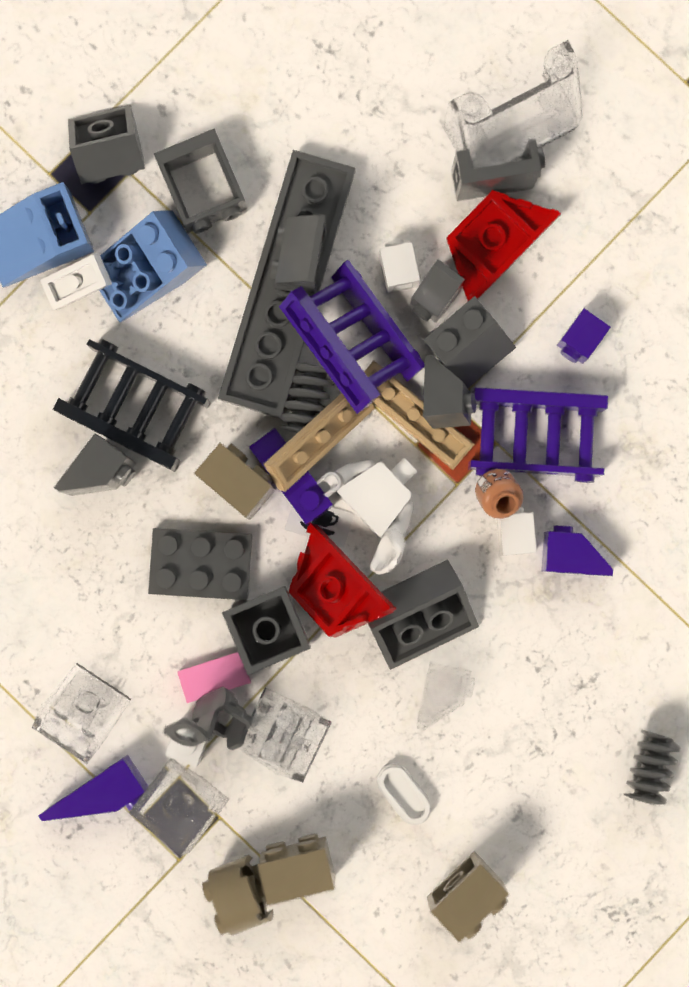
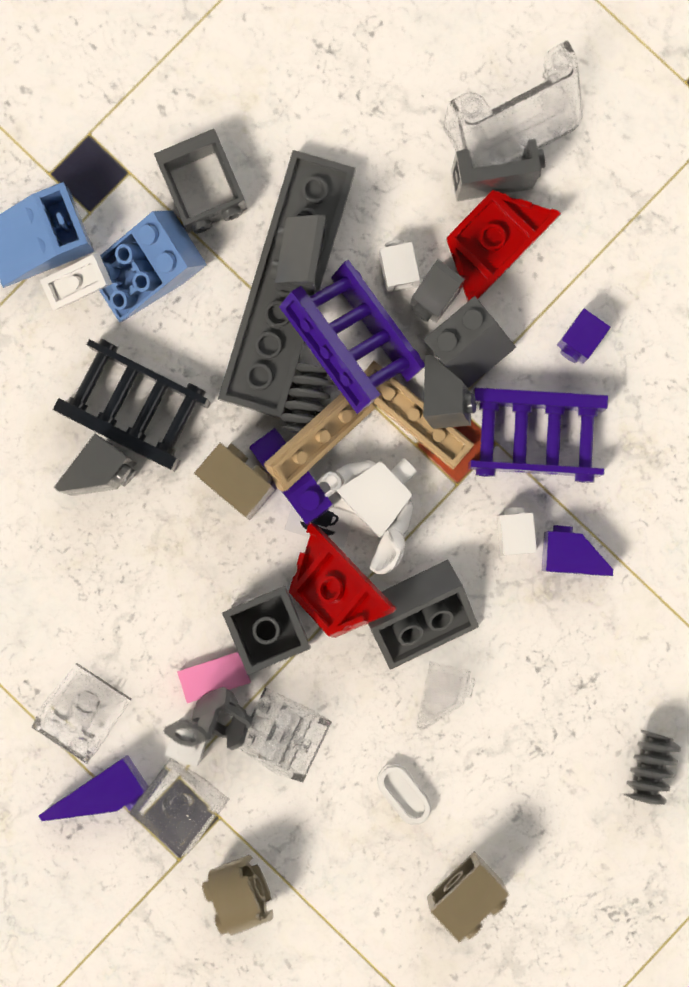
dark grey slope [68,104,145,184] -> none
dark grey plate [148,528,252,600] -> none
dark tan brick [258,834,335,906] -> none
nougat head [475,469,524,519] -> none

